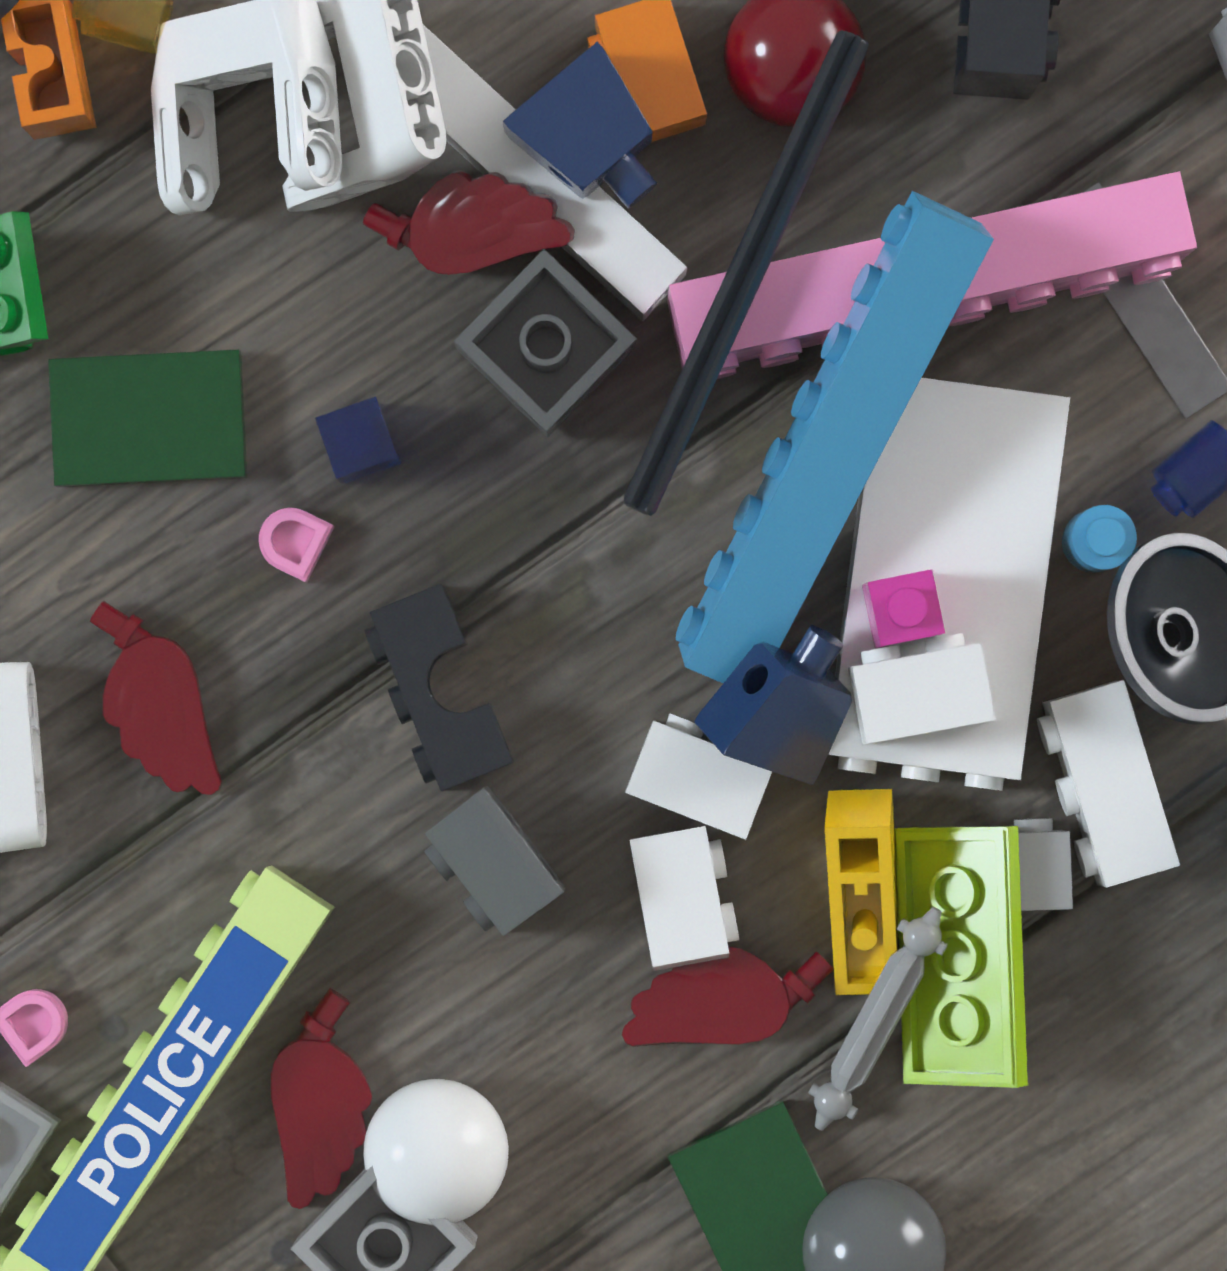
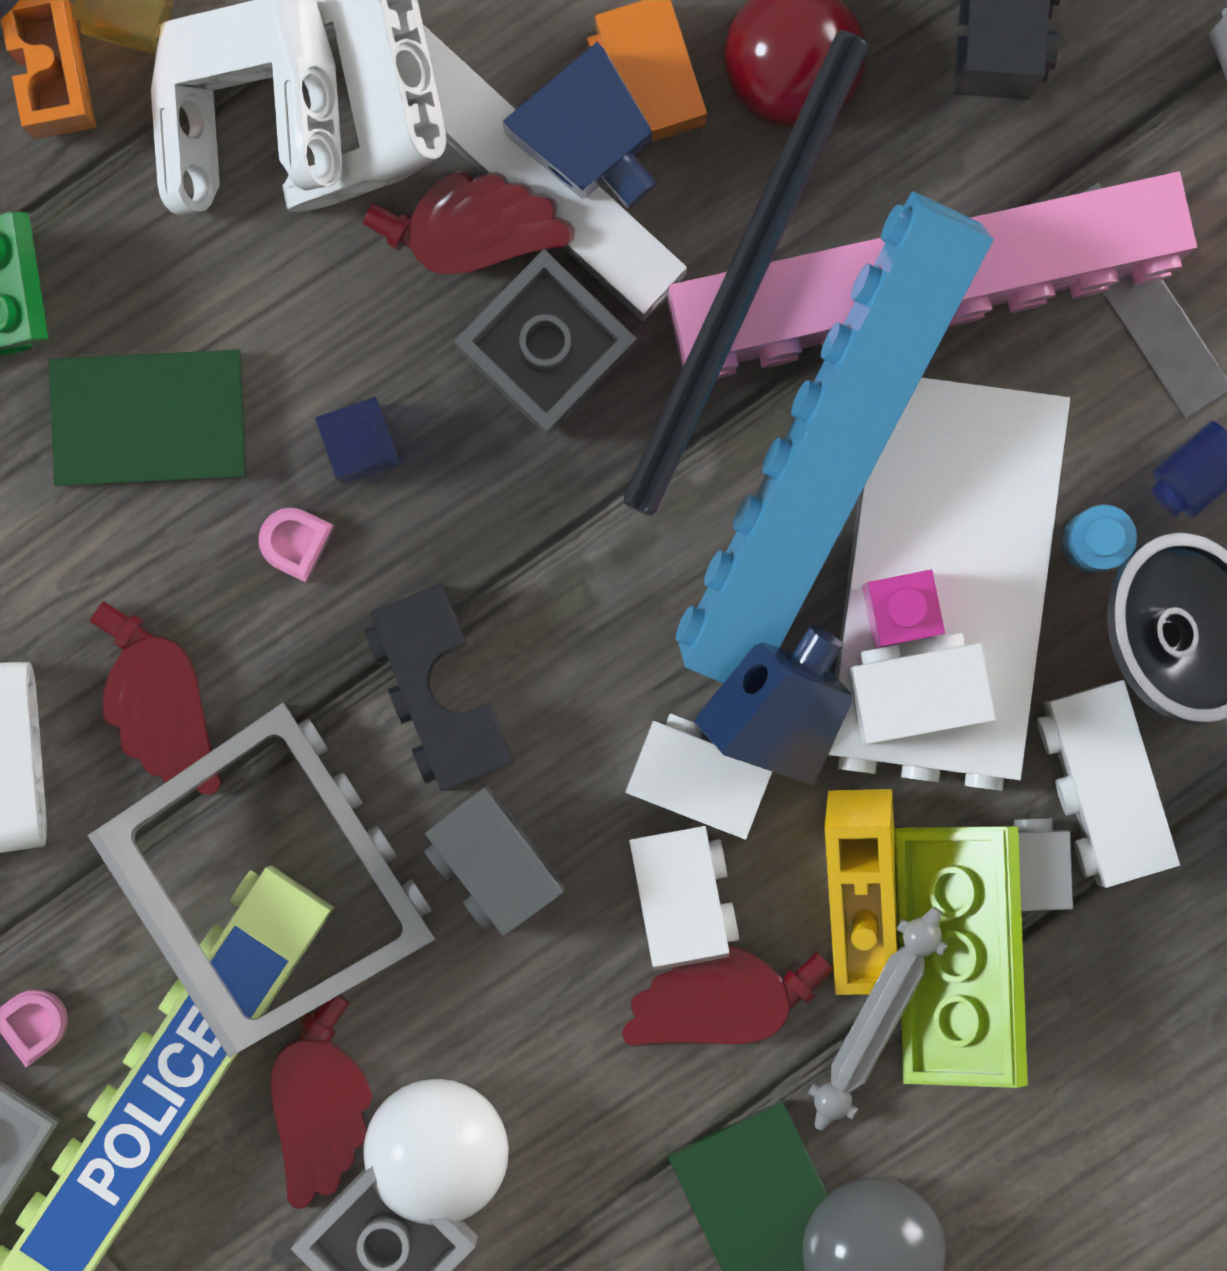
none -> light grey windscreen [88,702,435,1058]

